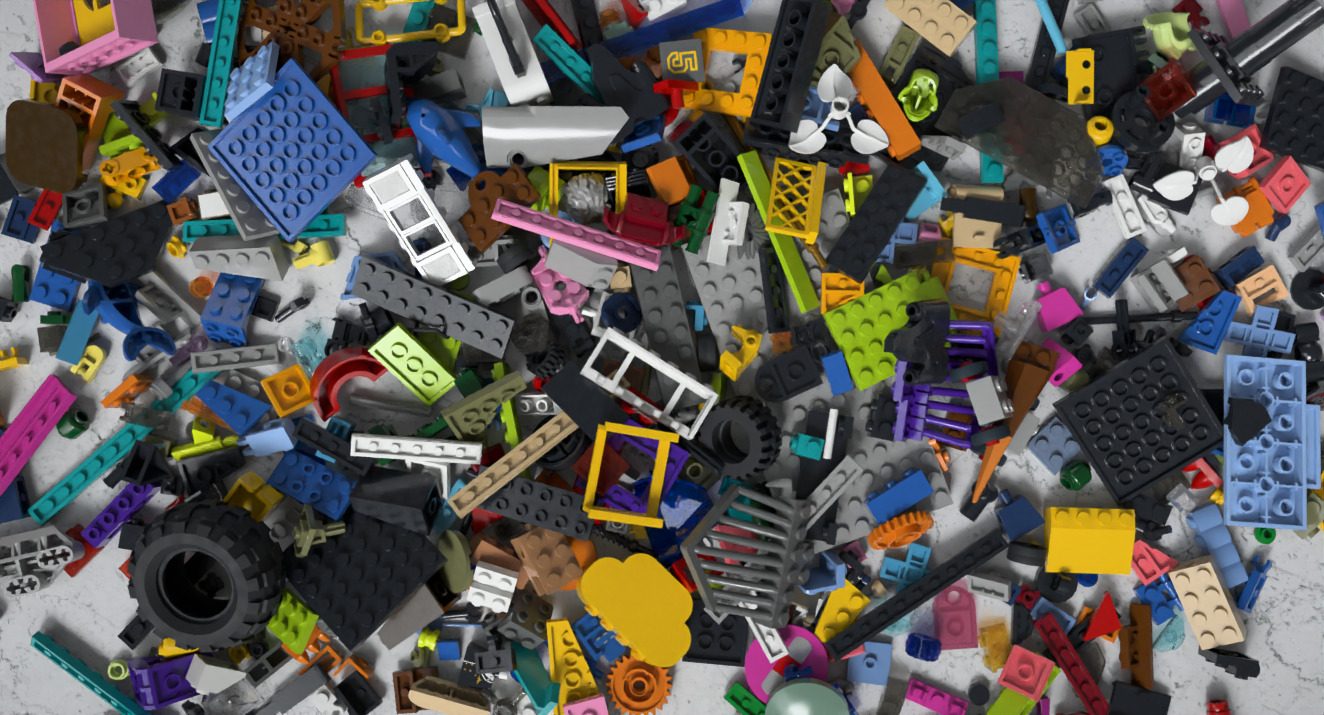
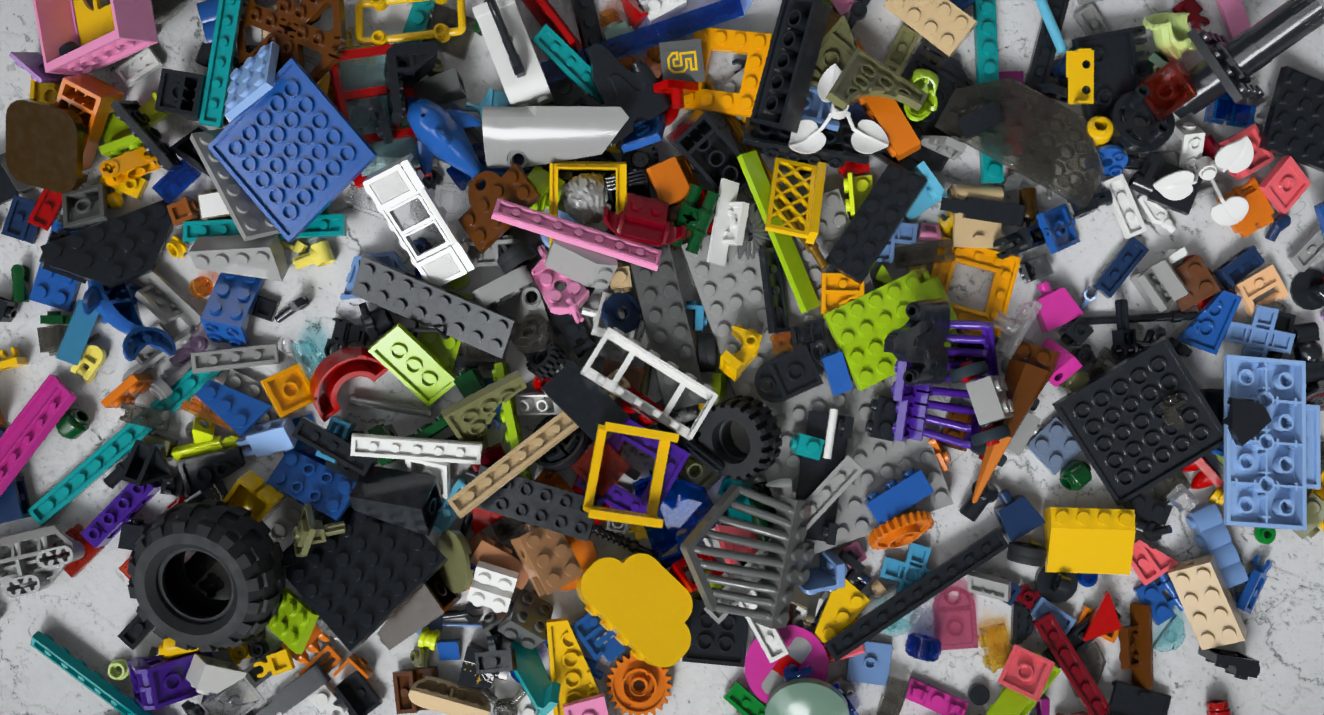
none -> yellow plate [253,648,295,678]
none -> olive plate [826,47,928,111]

